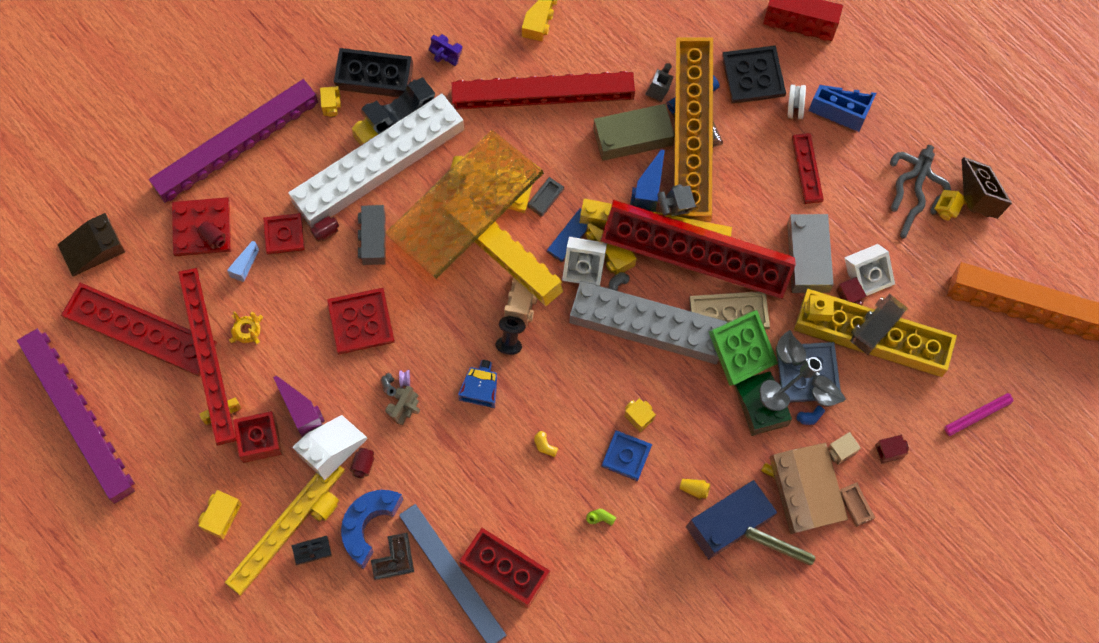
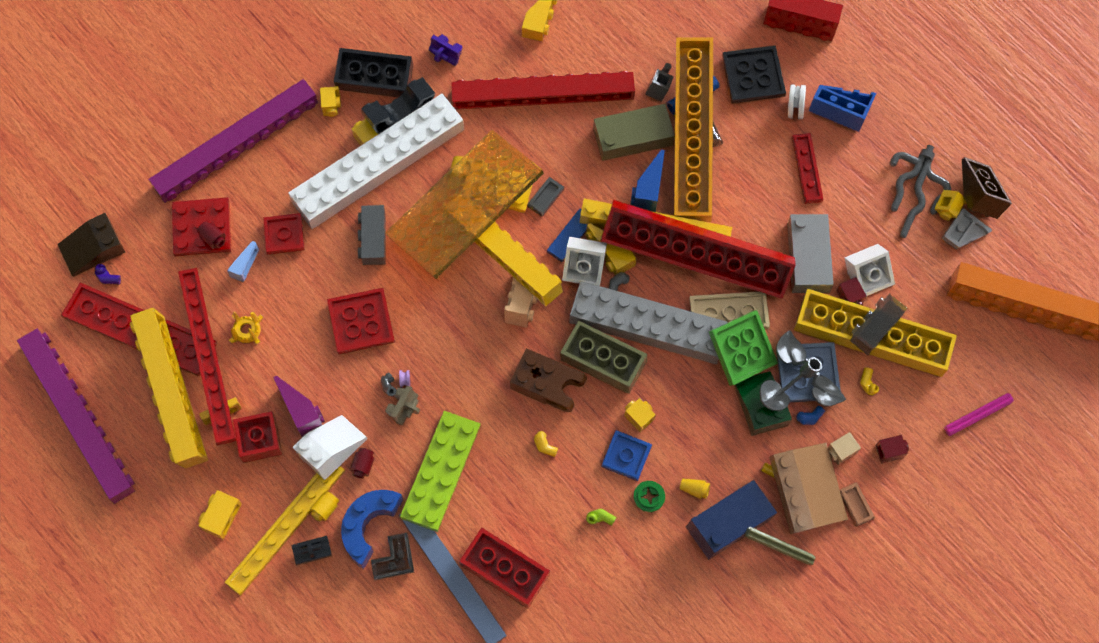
dark red brick [310,215,339,242] -> none
blue torso [458,360,497,408] -> none
black hose [495,316,526,355] -> none
dark grey brick [657,185,696,216] -> none
yellow brick [804,295,834,322] -> none
none -> dark purple arm [95,264,121,285]
none -> yellow brick [130,308,208,468]
none -> lime plate [400,411,481,532]
none -> reddish brown brick [510,348,587,412]
none -> olive brick [560,321,647,394]
none -> green gear [634,481,665,513]
none -> yellow arm [860,367,879,395]
none -> light grey wing [942,208,992,249]

